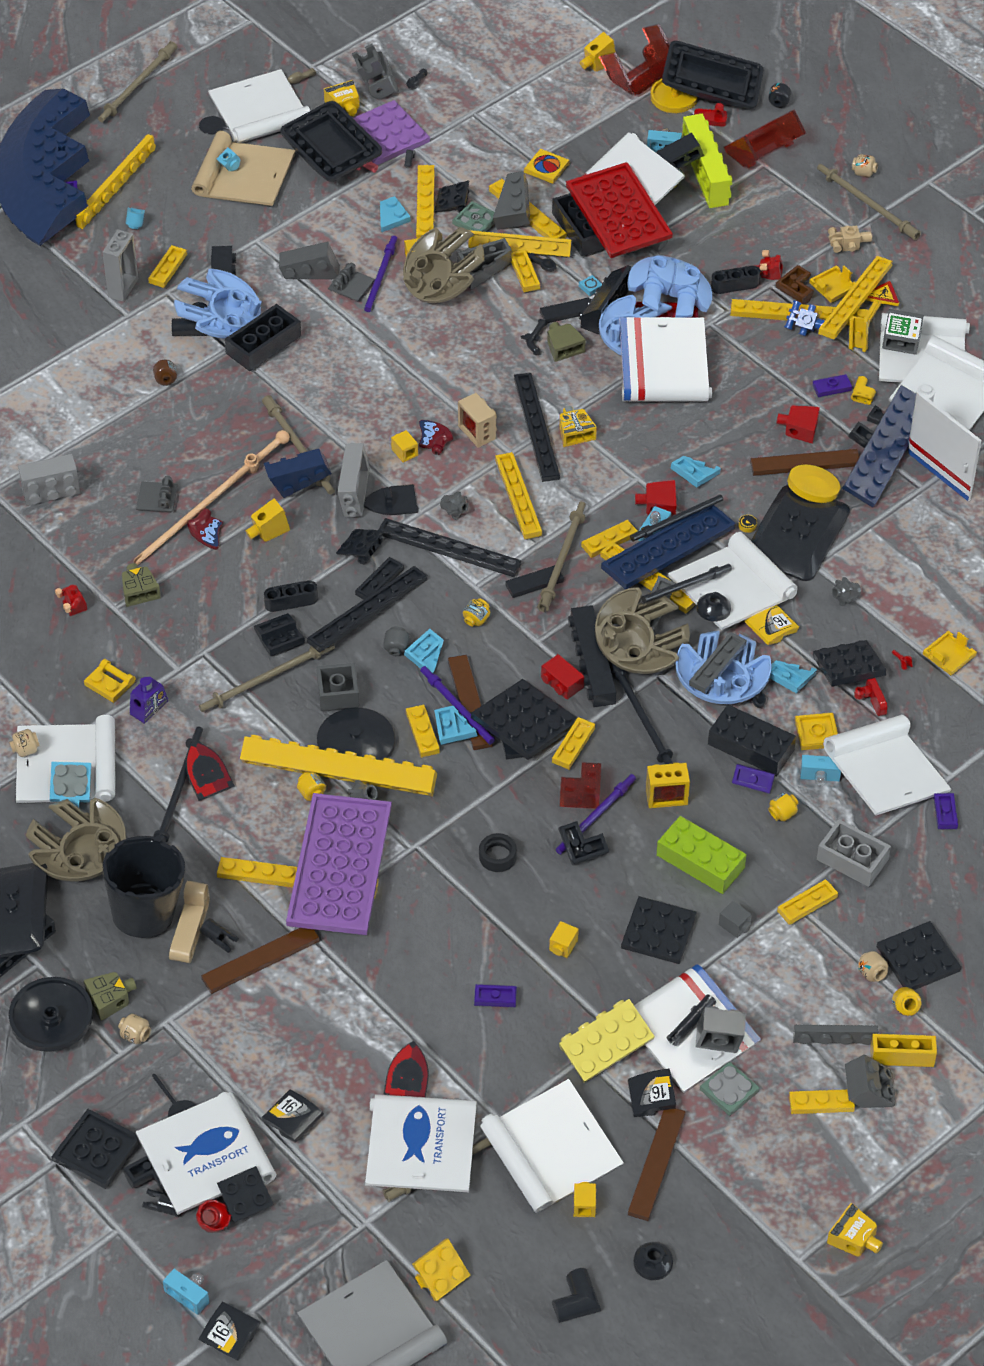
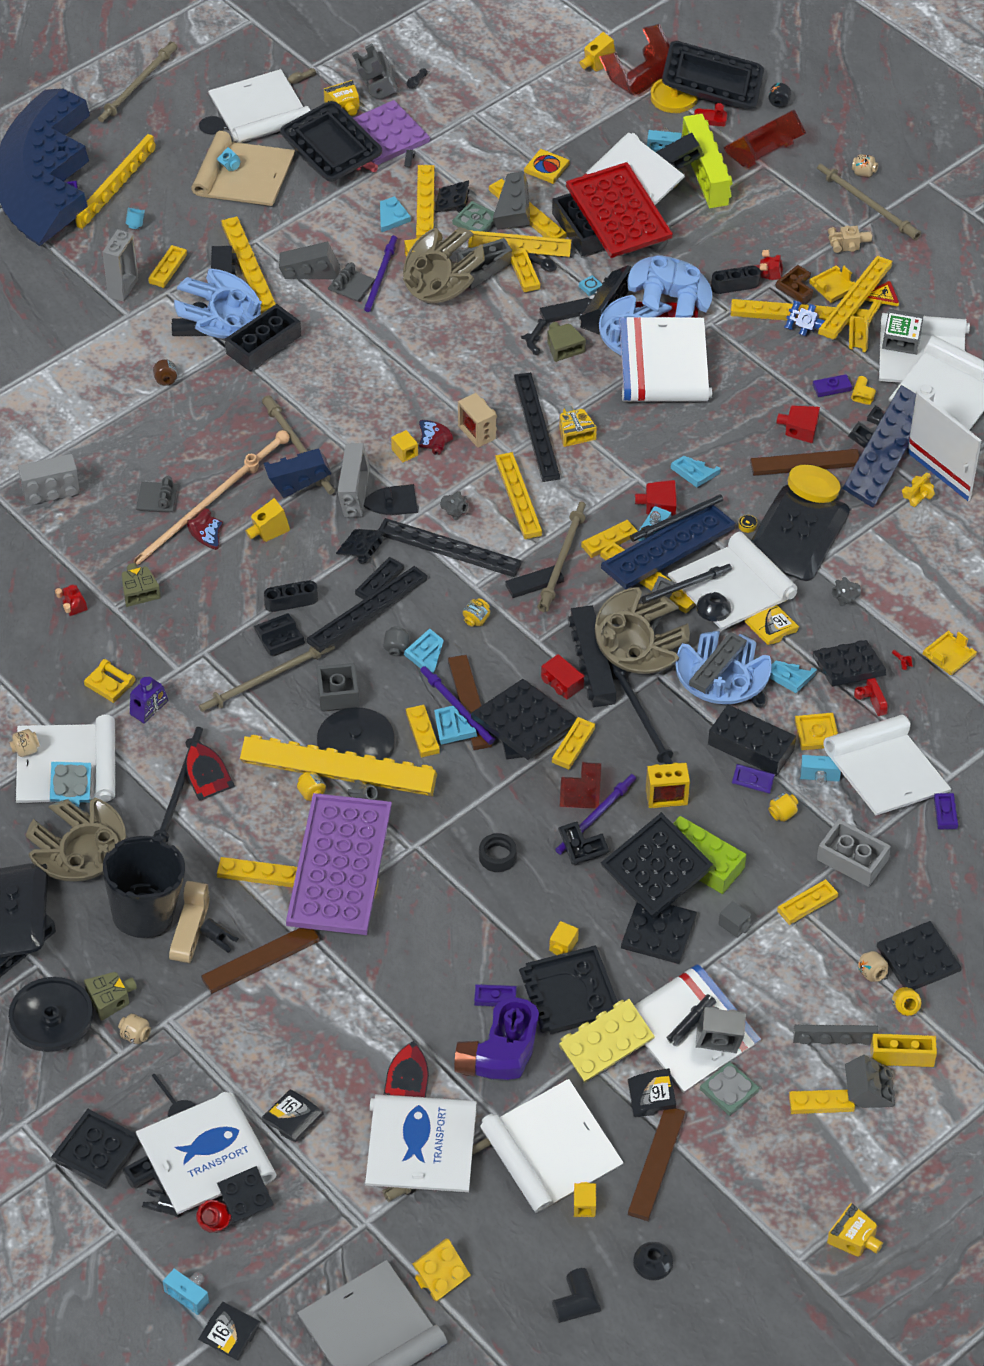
none -> yellow plate [221,216,276,314]
none -> dark purple piece [454,998,539,1081]
none -> black hinge [519,945,618,1034]
none -> black plate [601,812,714,919]
none -> yellow hips [902,473,935,507]

